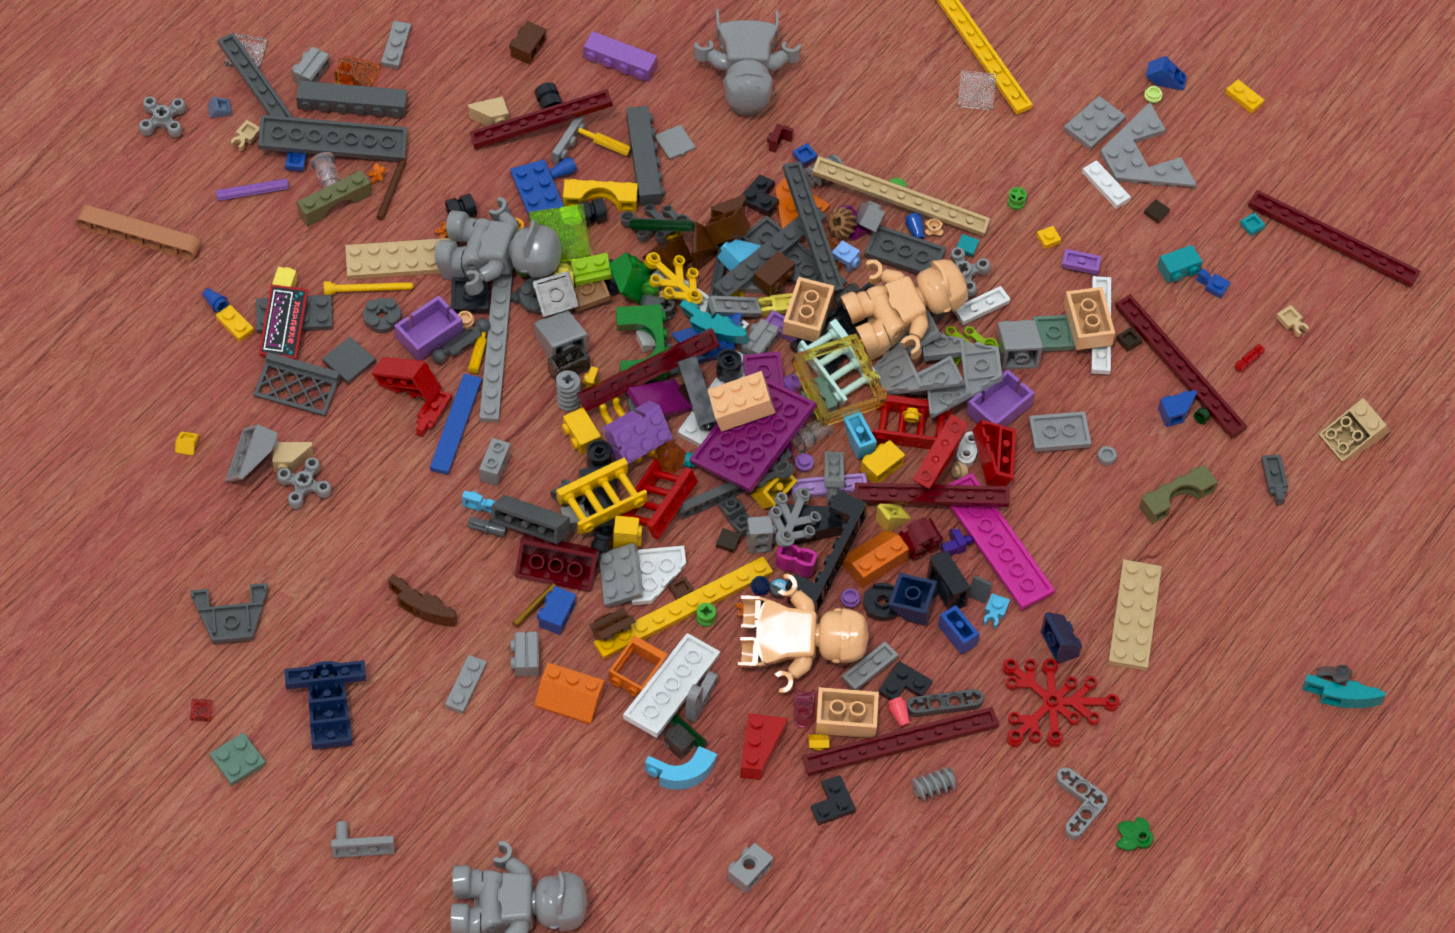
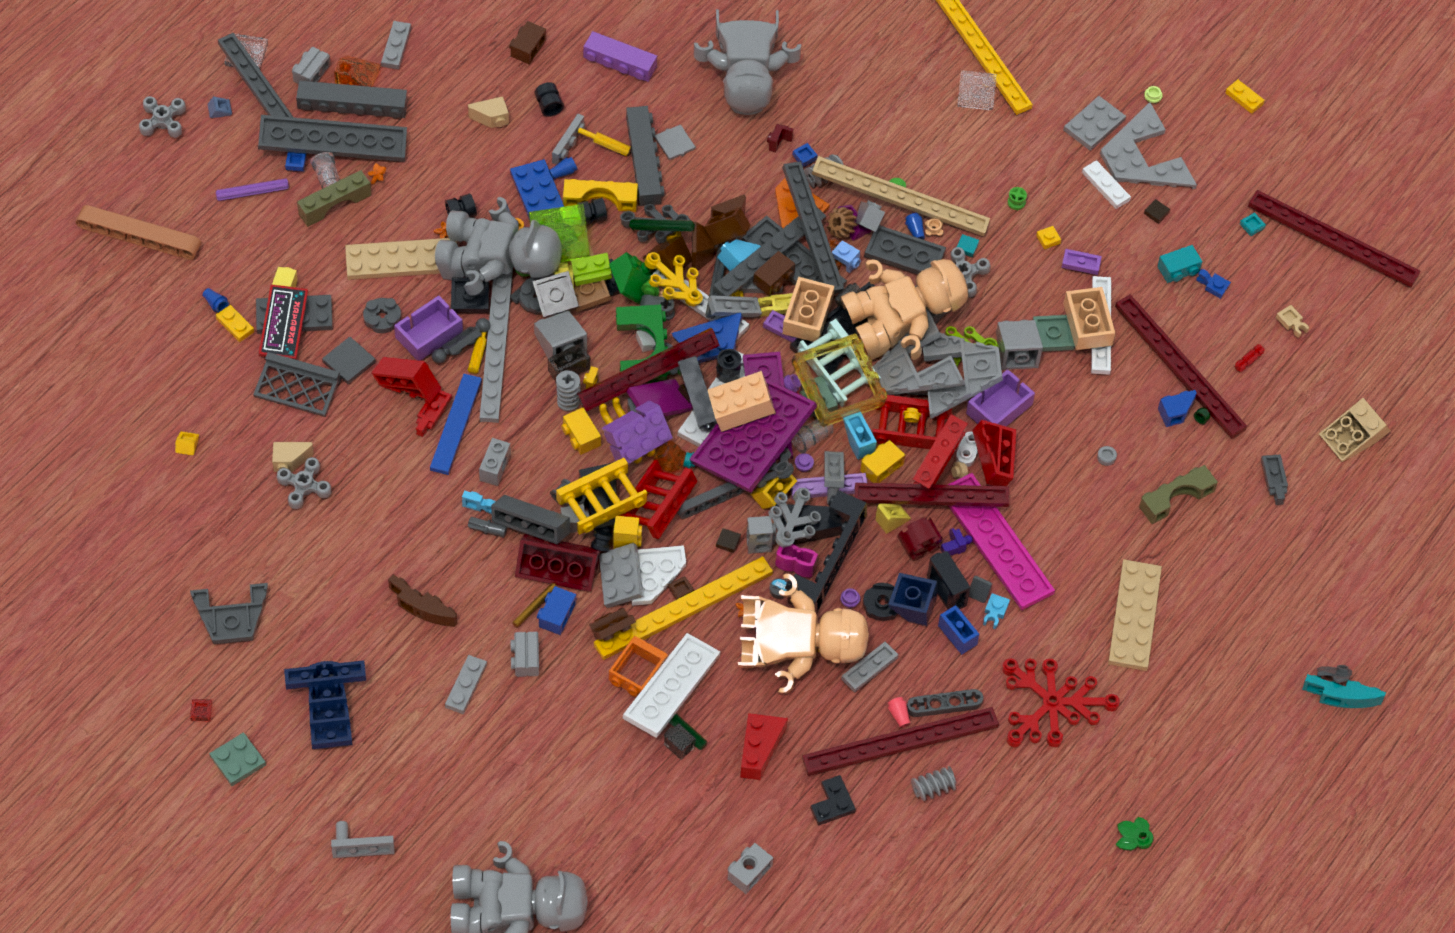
light grey slope [225,424,278,483] -> none
tan plate [231,120,260,151] -> none
yellow piece [324,281,414,296] -> none
reddish brown bar [376,159,406,221] -> none
light nougat plate [458,311,474,329] -> none
dark red plate [470,89,613,149] -> none
orange slope [534,662,604,725] -> none
black wheel [587,440,612,468] -> none
medium azure arch [645,746,717,790] -> none
teal slope [680,299,750,344] -> none
light grey beam [685,671,719,723] -> none
bright green wheel [696,603,716,627] -> none
dark grey slope [718,495,750,537] -> none
light grey brick [740,319,780,355] -> none
black plate [742,174,779,216] -> none
clear blue plate [751,576,770,596] -> none
clear pink piece [793,688,815,728] -> none
yellow plate [808,734,829,751] -> none
light nougat brick [815,687,879,738] -> none
orange slope [842,530,909,589] -> none
black plate [878,661,933,701] -> none
white plate [953,286,1011,325] -> none
light grey plate [1028,411,1091,452] -> none
dark blue slope [1041,612,1082,664] -> none
light grey beam [1056,767,1108,840] -> none
dark brown tile [1116,327,1143,352] -> none
blue slope [1146,56,1187,90] -> none

